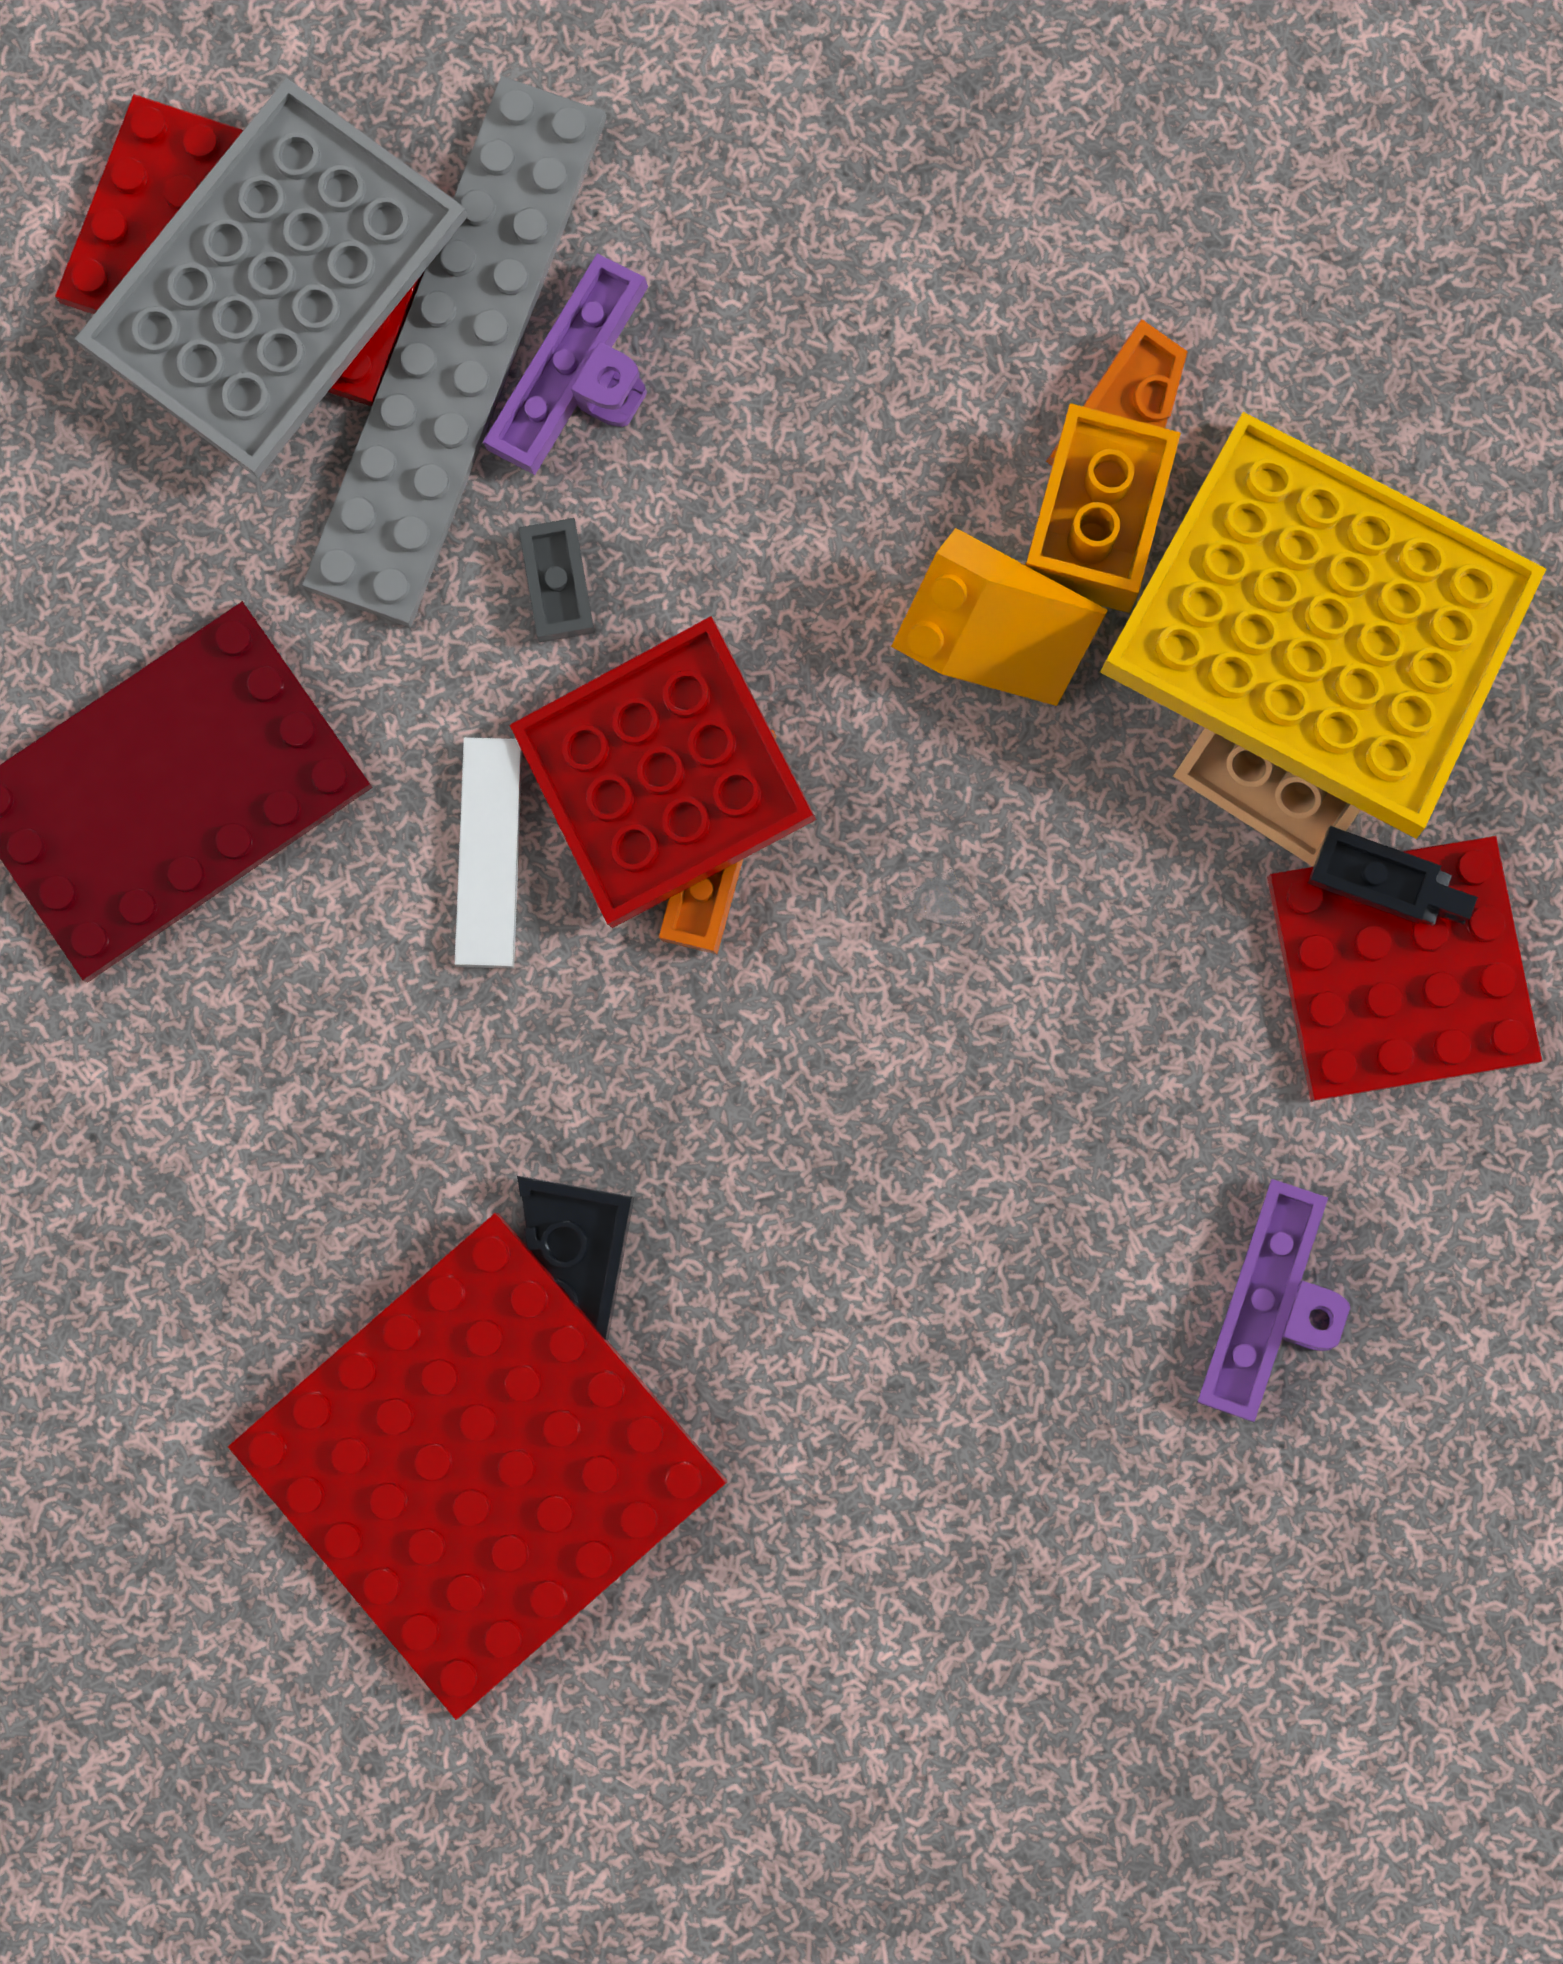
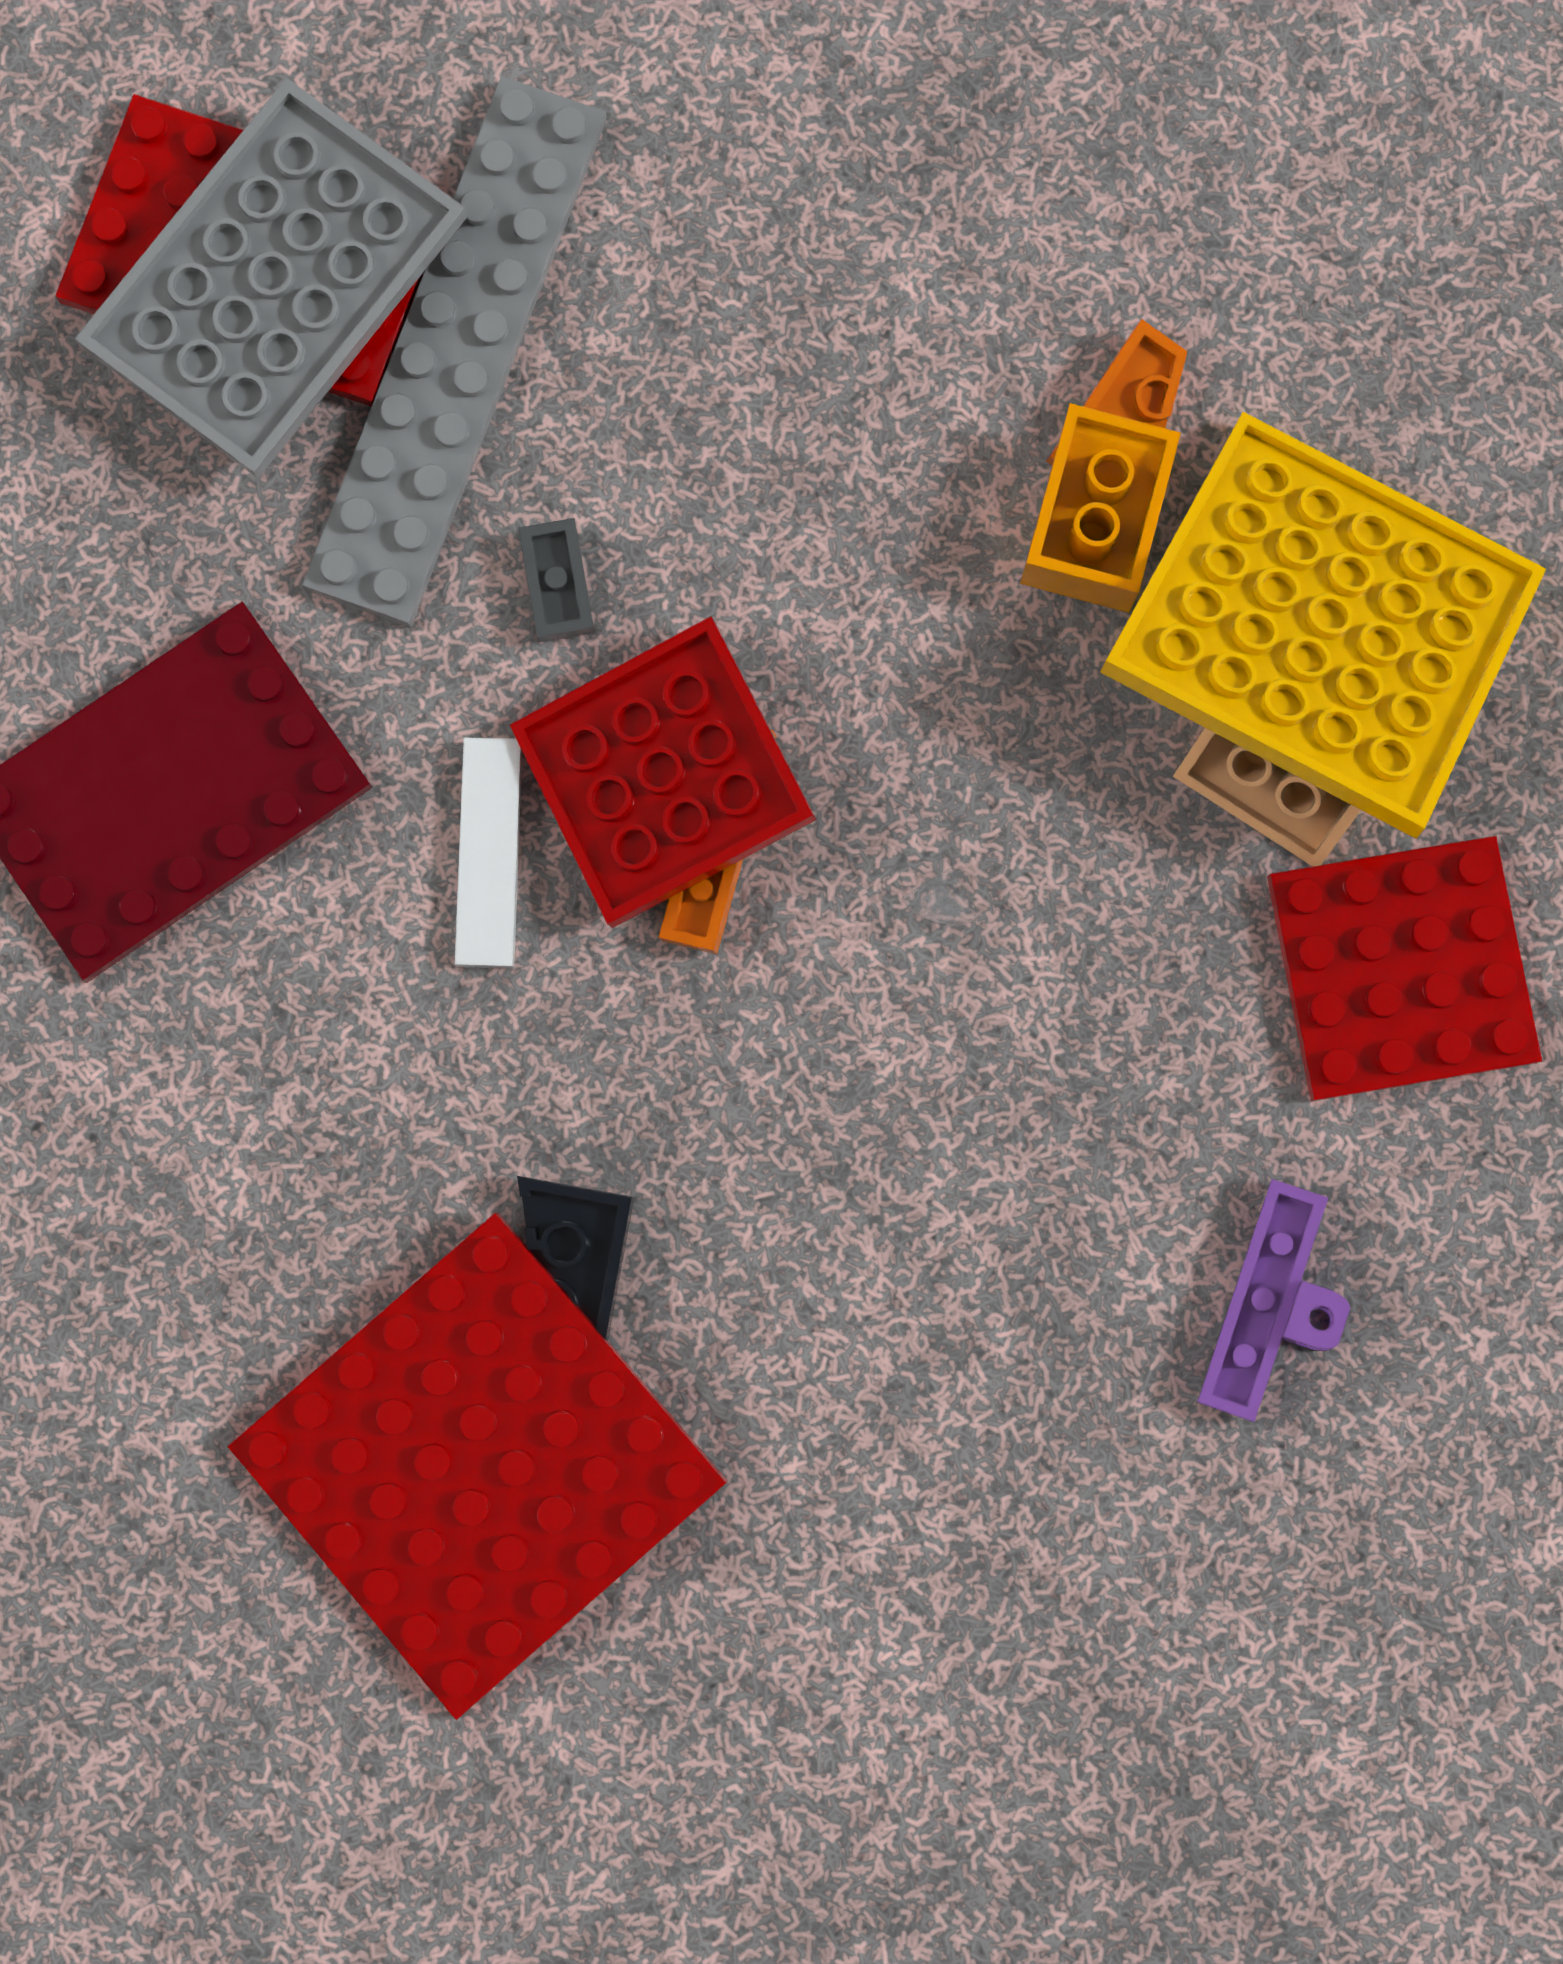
medium lavender plate [483,253,648,475] -> none
light orange slope [891,528,1108,706] -> none
black hinge [1307,826,1478,926] -> none

